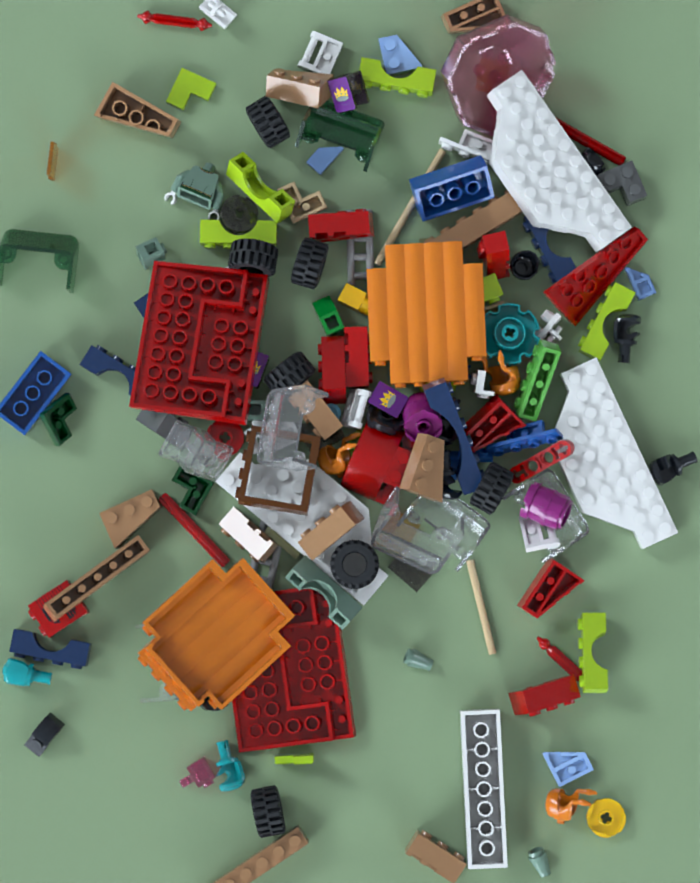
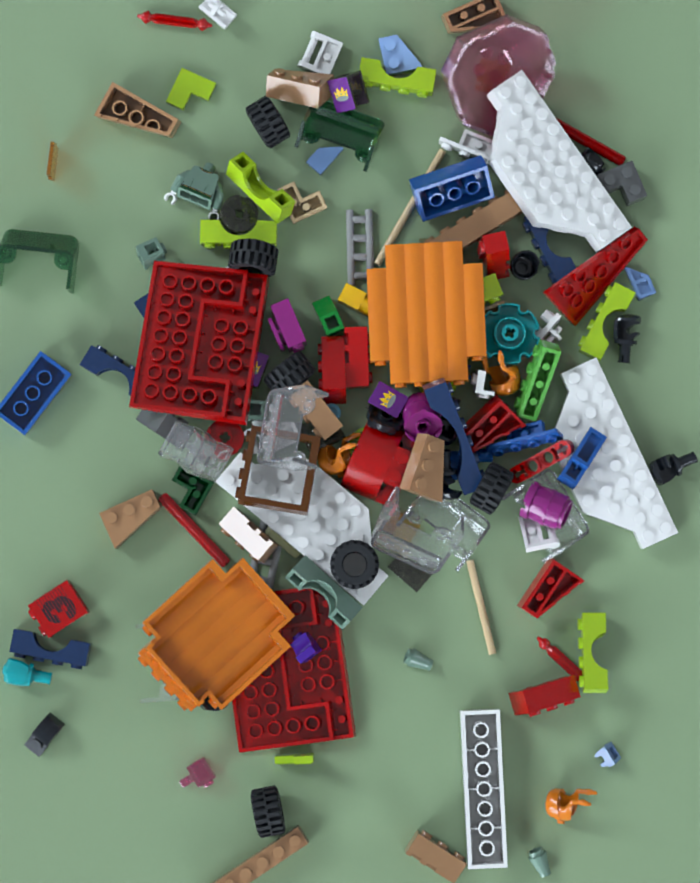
dark green brick [39,393,77,446] -> none
medium nougat brick [43,535,150,622] -> none
teal piece [216,740,245,792] -> none
black tyre [291,237,329,290] -> none
medium nougat wedge [298,501,365,560] -> none
red wedge [308,209,374,242] -> none
white plate [341,389,372,429] -> none
light blue wing [542,752,594,787] -> none
yellow plate [586,798,626,838] -> none
none -> magenta brick [268,298,307,353]
none -> dark purple arch [290,632,322,664]
none -> blue slope [557,427,607,490]
none -> medium blue tile [595,742,621,767]

